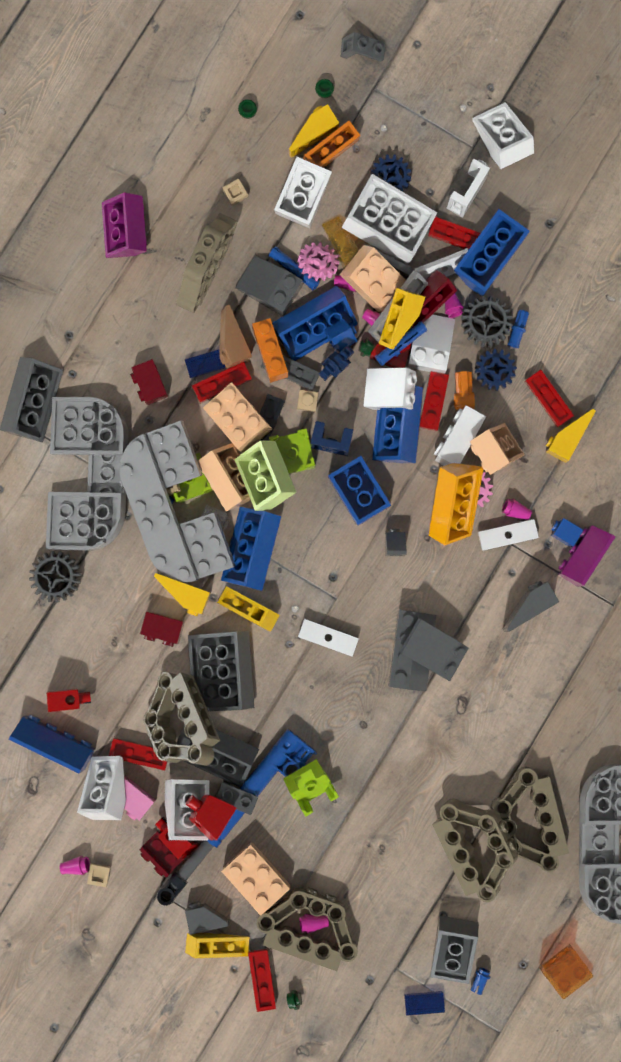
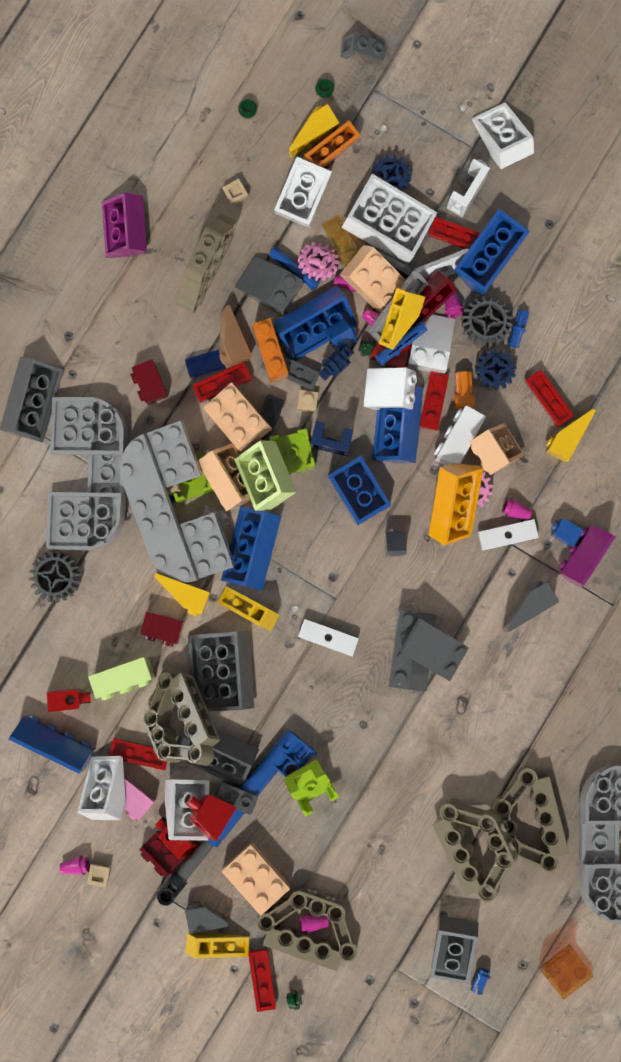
clear blue tile [404,991,445,1016] -> none
none -> yellowish green brick [88,656,156,701]

